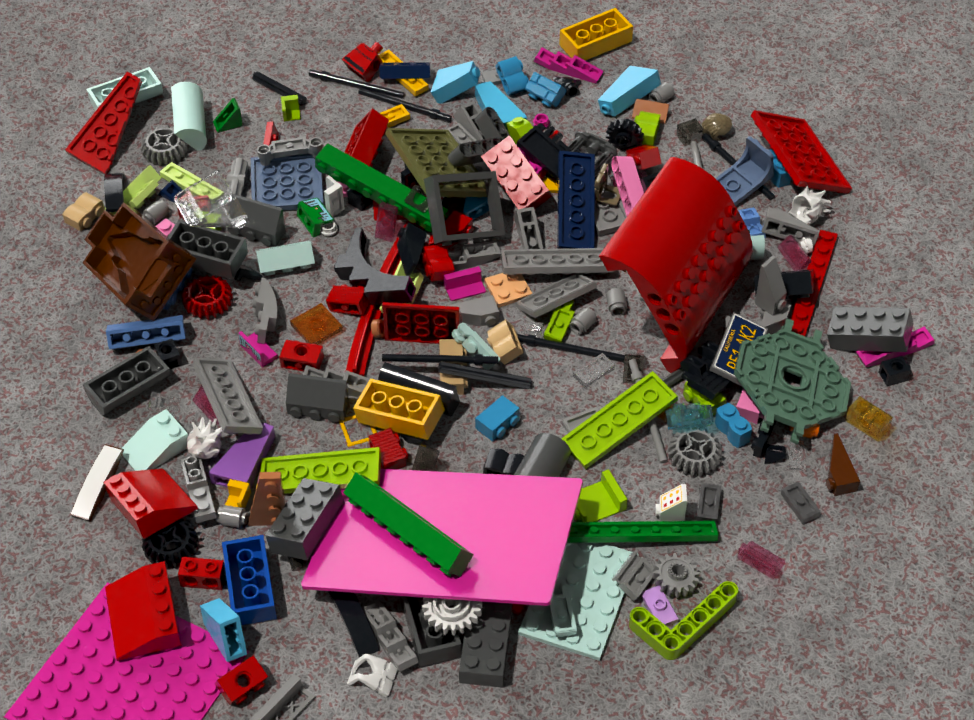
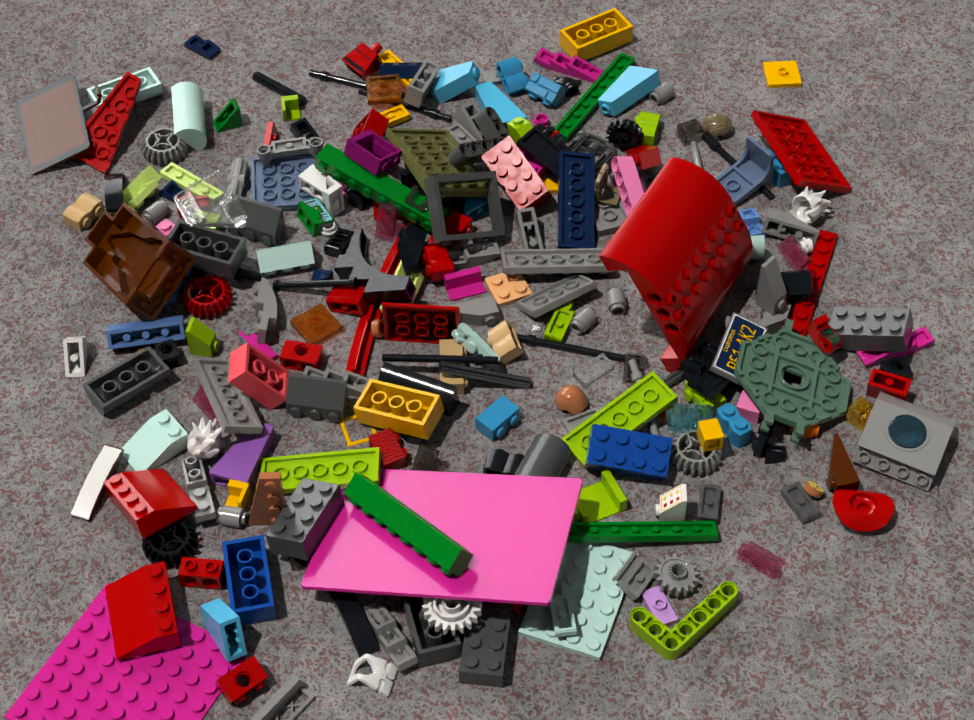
nougat slope [632,99,669,124] -> none
none -> piece [17,74,102,175]
none -> white slope [63,336,88,377]
none -> dark blue slope [184,34,221,59]
none -> lime slope [185,317,219,358]
none -> coral brick [228,342,289,410]
none -> black bar [273,277,358,291]
none -> black slope [290,118,324,143]
none -> white slope [298,164,327,204]
none -> dark blue slope [311,268,333,281]
none -> black slope [324,228,354,258]
none -> magenta window [343,129,402,176]
none -> clear orange plate [366,74,402,105]
none -> light grey slope [404,59,441,108]
none -> green plate [554,53,635,142]
none -> nougat hair [555,385,589,415]
none -> blue brick [584,424,673,481]
none -> yellow panel [696,418,724,452]
none -> yellow plate [763,61,802,88]
none -> nougat tile [803,480,825,498]
none -> red leg [805,314,842,354]
none -> red hat [832,489,894,532]
none -> light grey panel [851,391,956,491]
none -> red brick [866,368,912,401]

